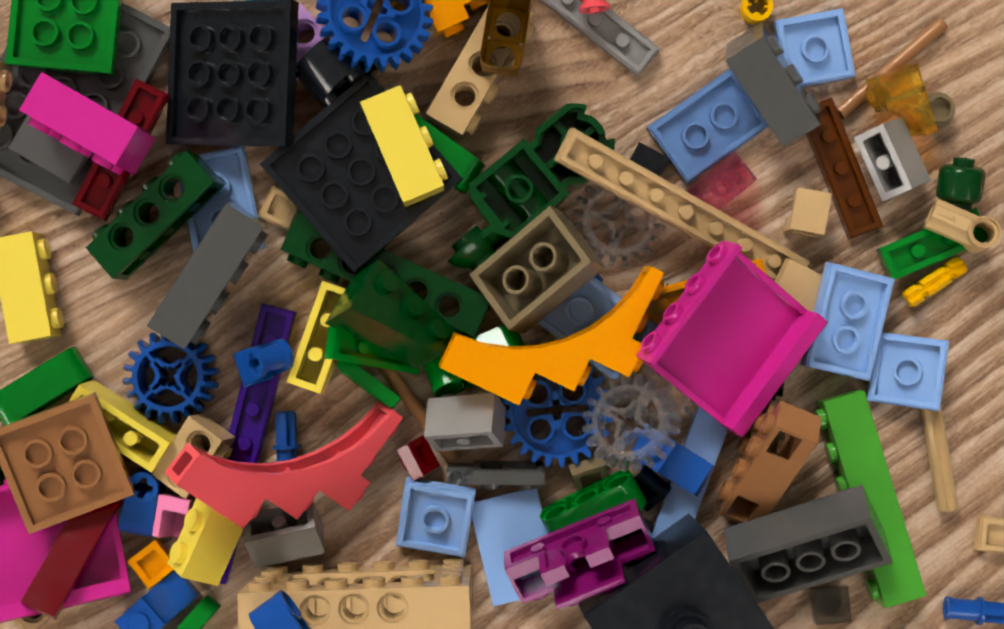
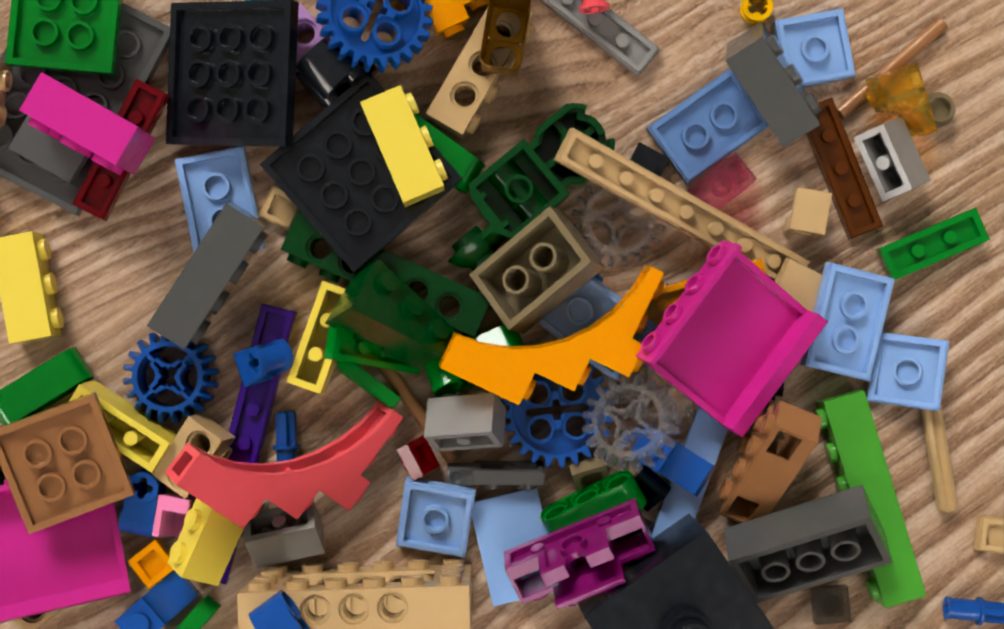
dark red tile [21,499,123,620] -> none
dark green brick [85,151,225,280] -> none
yellow axle [901,257,967,307] -> none
tan piece [923,199,1002,253] -> none
dark green head [936,157,986,209] -> none

